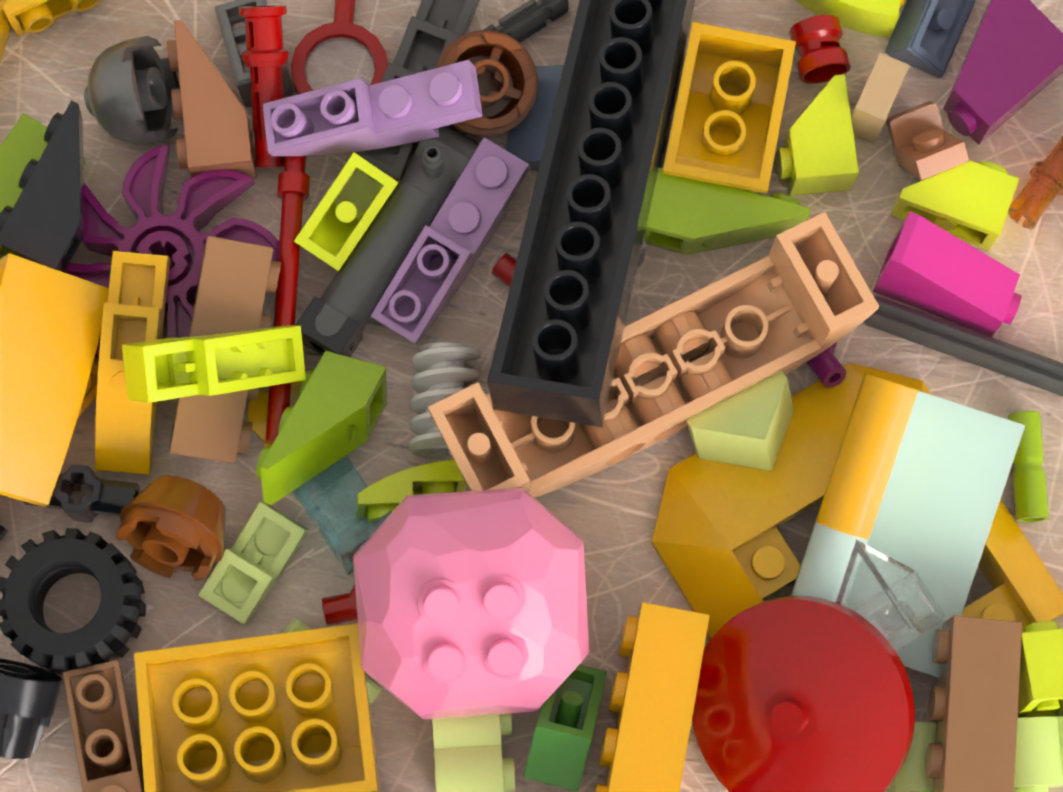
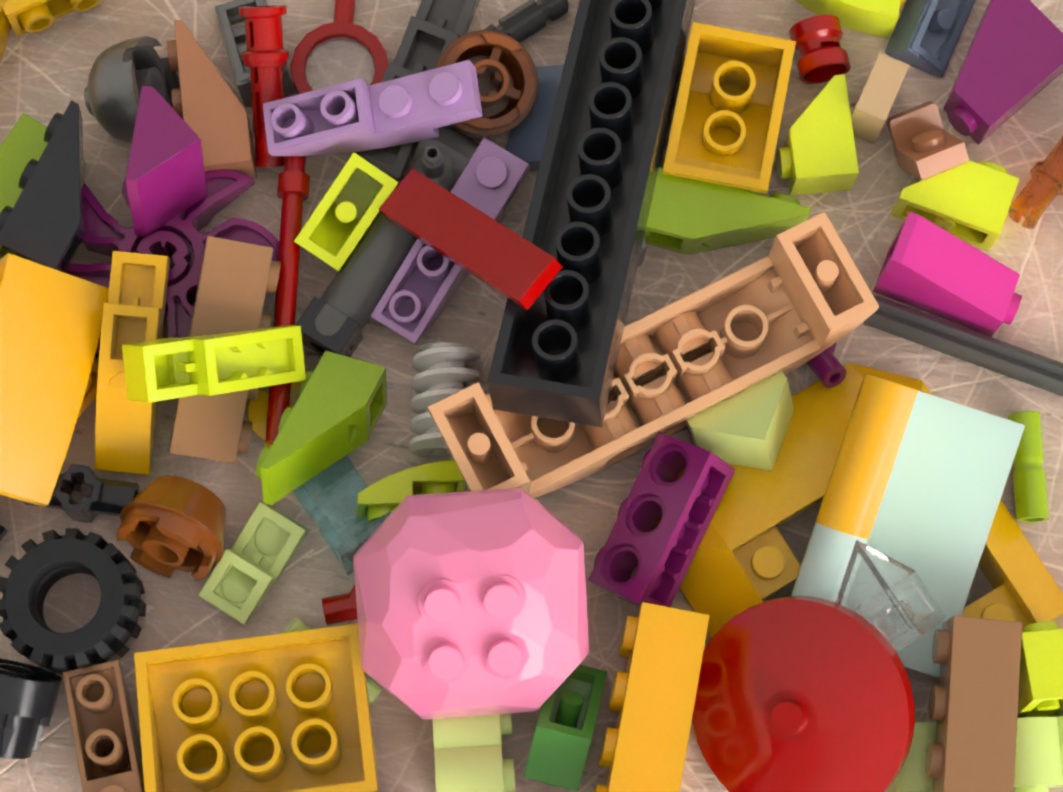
none -> magenta slope [125,85,207,236]
none -> red tile [379,168,563,310]
none -> magenta brick [588,432,735,607]

